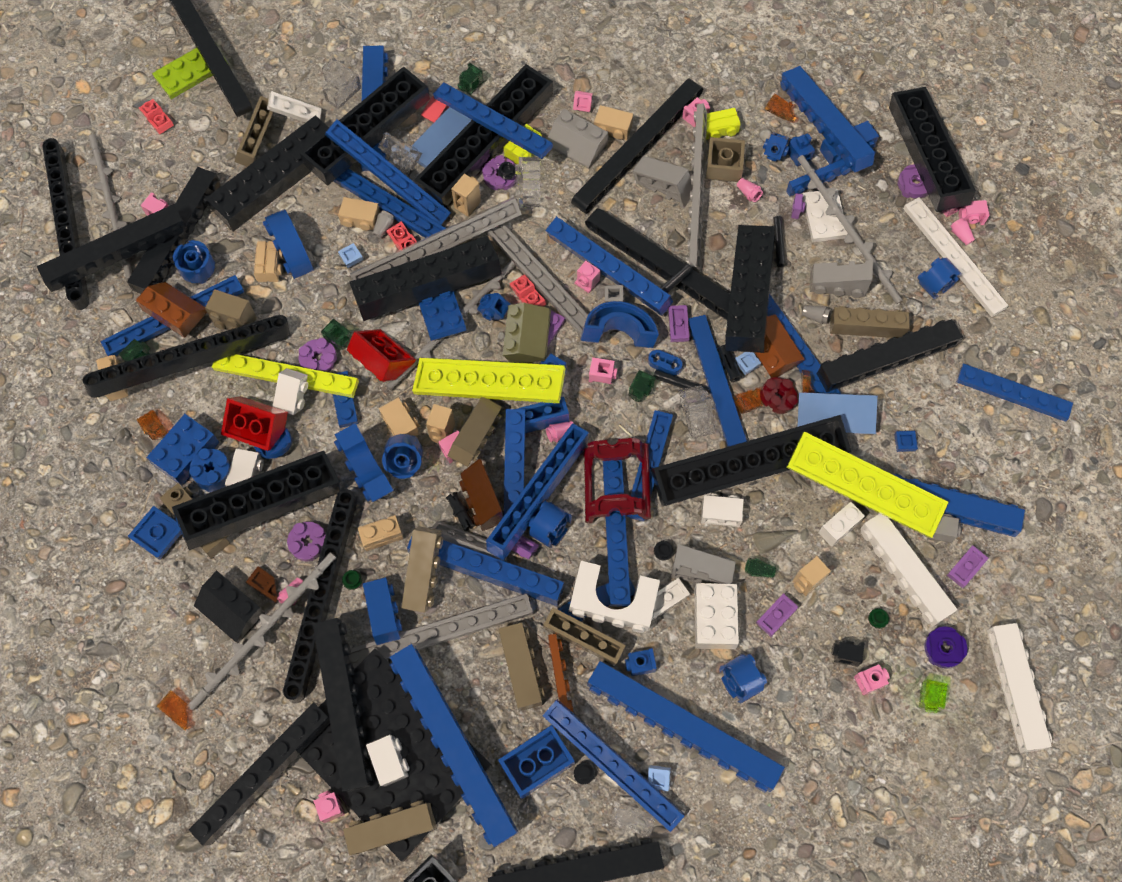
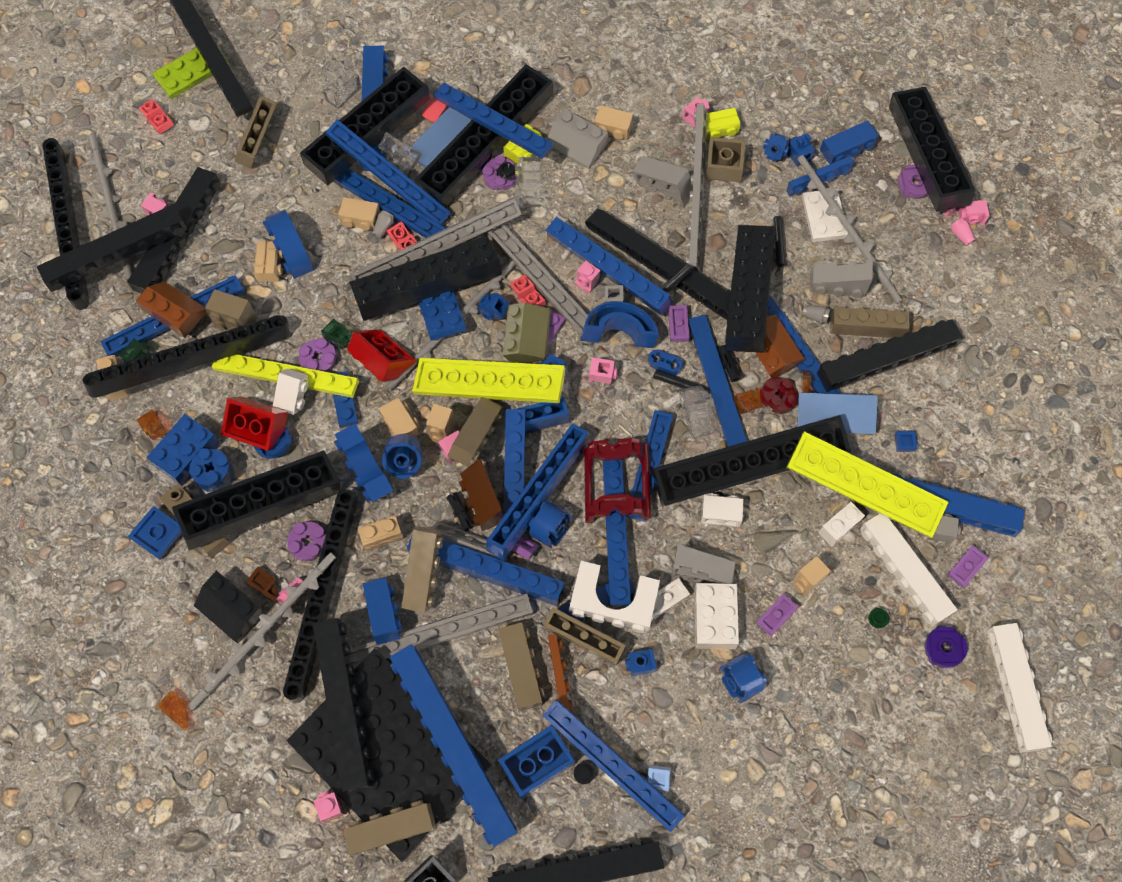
blue brick [173,240,215,284] -> none
black brick [189,702,330,846] -> none
black brick [205,115,329,232] -> none
white brick [225,449,264,486] -> none
white plate [267,91,322,123] -> none
light blue plate [338,243,363,268] -> none
dark green plate [342,570,362,590] -> none
white brick [366,735,409,787] -> none
tan brick [452,174,481,217] -> none
clear green brick [457,63,484,95] -> none
bright pink cone [546,421,574,442] -> none
black beam [571,78,704,214] -> none
bright pink tile [573,91,593,112] -> none
blue brick [587,661,785,793] -> none
clear green brick [628,370,656,402] -> none
black plate [654,541,674,561] -> none
light blue plate [735,352,761,375] -> none
bright pink cone [737,178,763,202] -> none
clear green cone [745,557,776,578] -> none
clear orange slope [764,93,796,122] -> none
blue brick [780,66,875,173] -> none
medium lavender plate [791,194,805,219] -> none
black brick [831,640,865,667] -> none
bright pink brick [854,665,890,696] -> none
white plate [903,197,1009,317] -> none
blue brick [917,258,962,299] -> none
clear neon green brick [919,679,948,713] -> none
blue plate [956,363,1073,422] -> none

